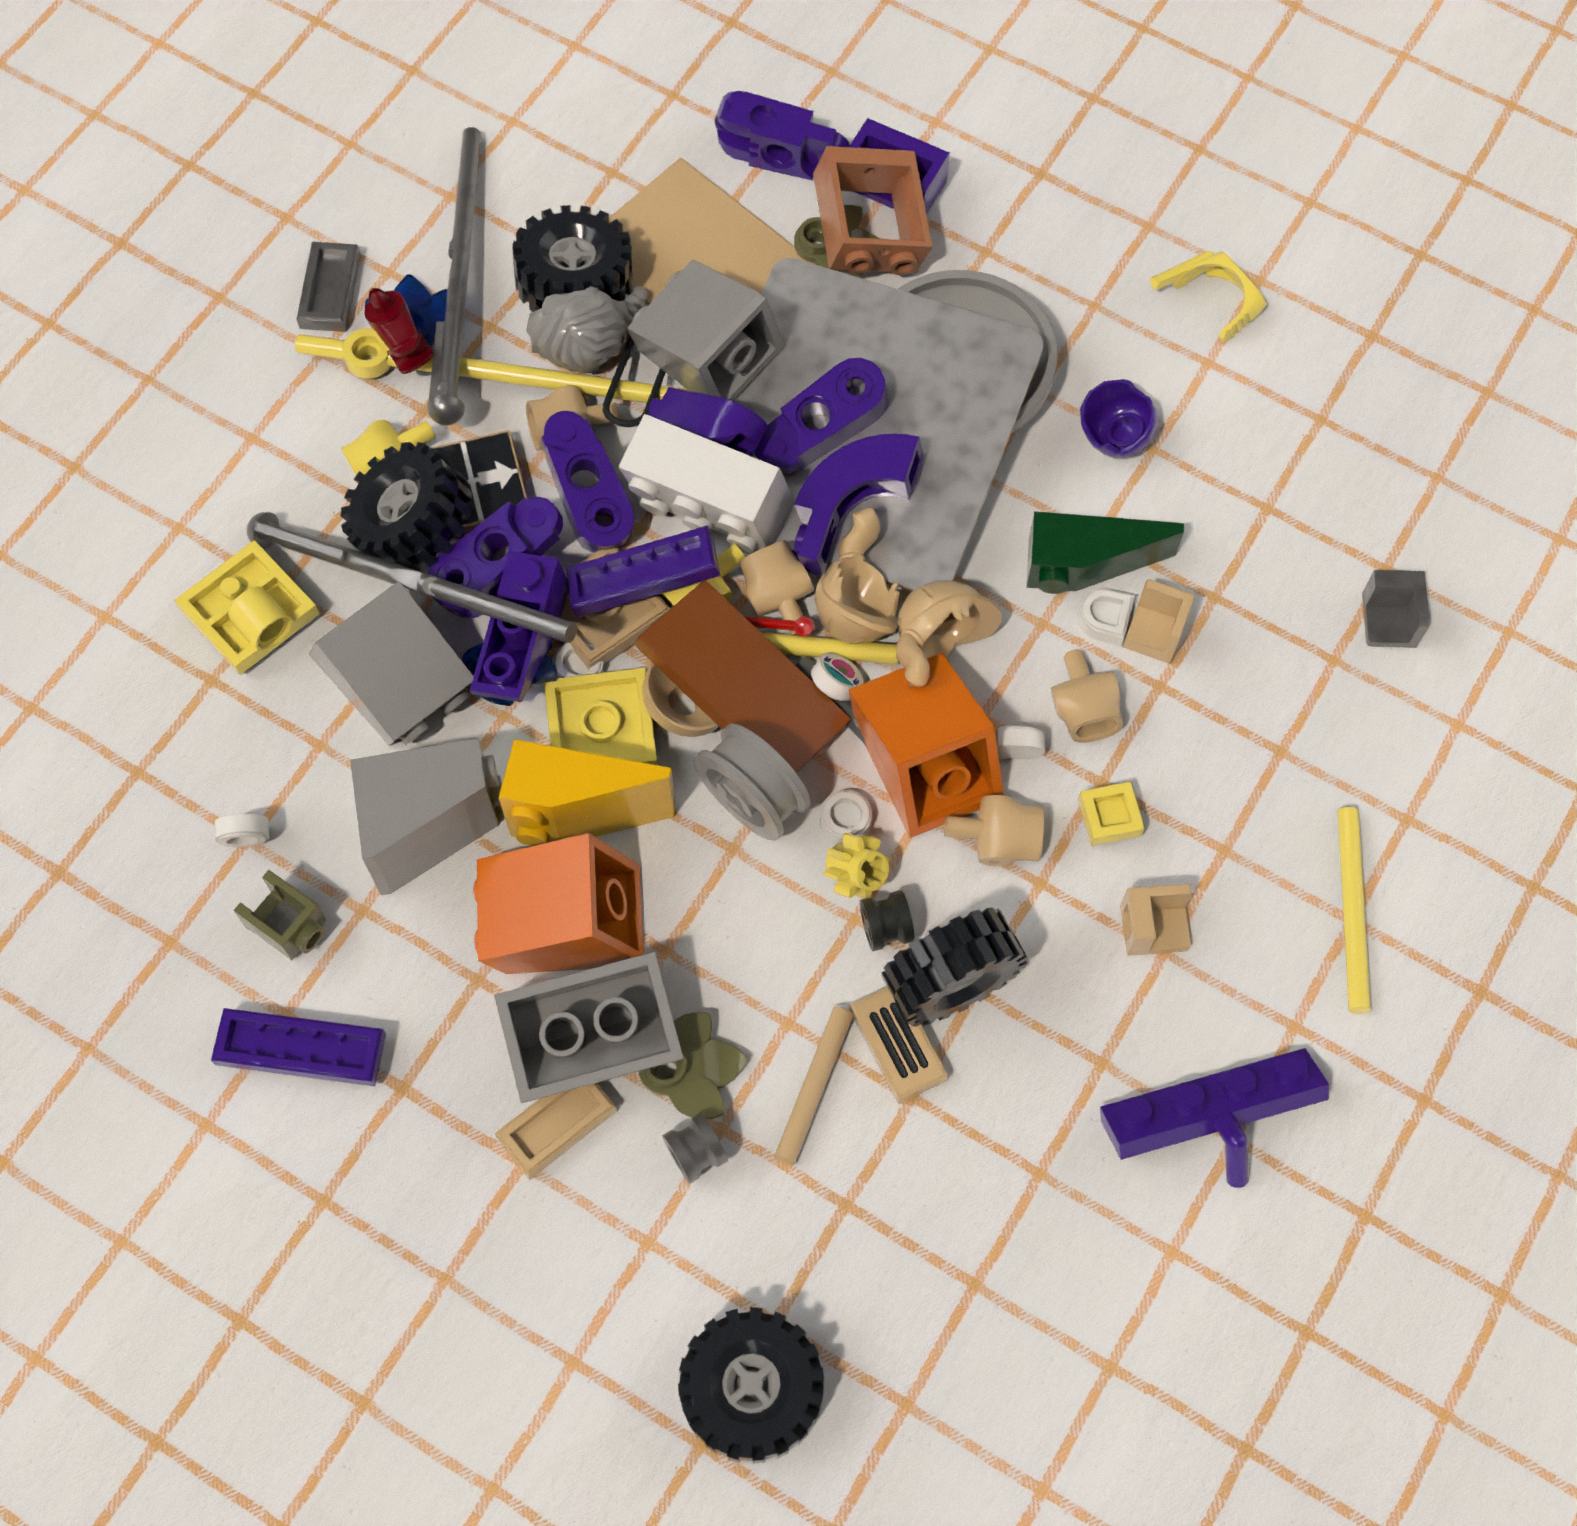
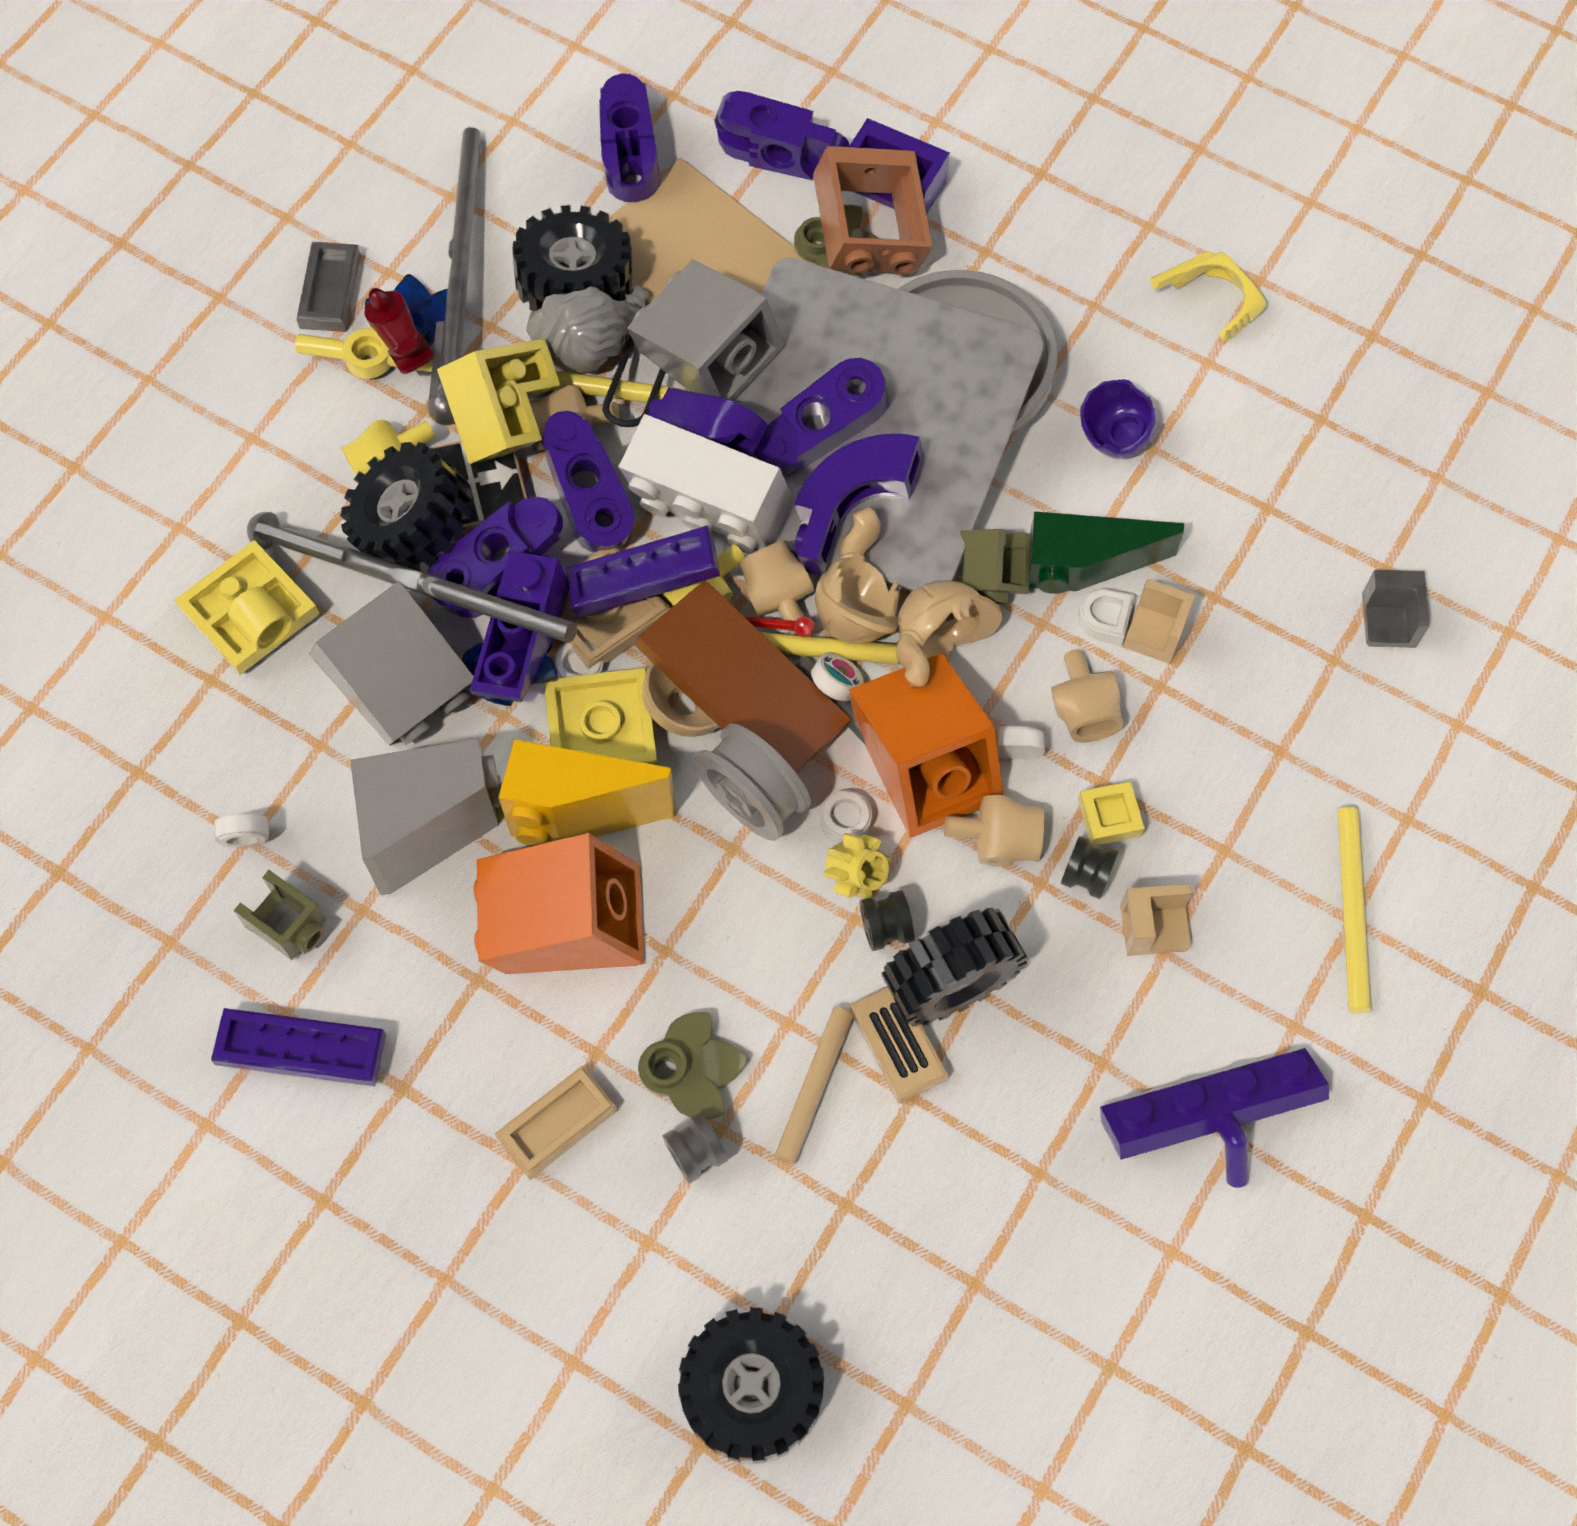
light grey slope [494,952,683,1103] -> none
none -> light yellow brick [437,338,560,464]
none -> dark purple piece [599,73,660,202]
none -> olive window [960,529,1031,604]
none -> pearl dark grey wheel [1060,836,1119,899]

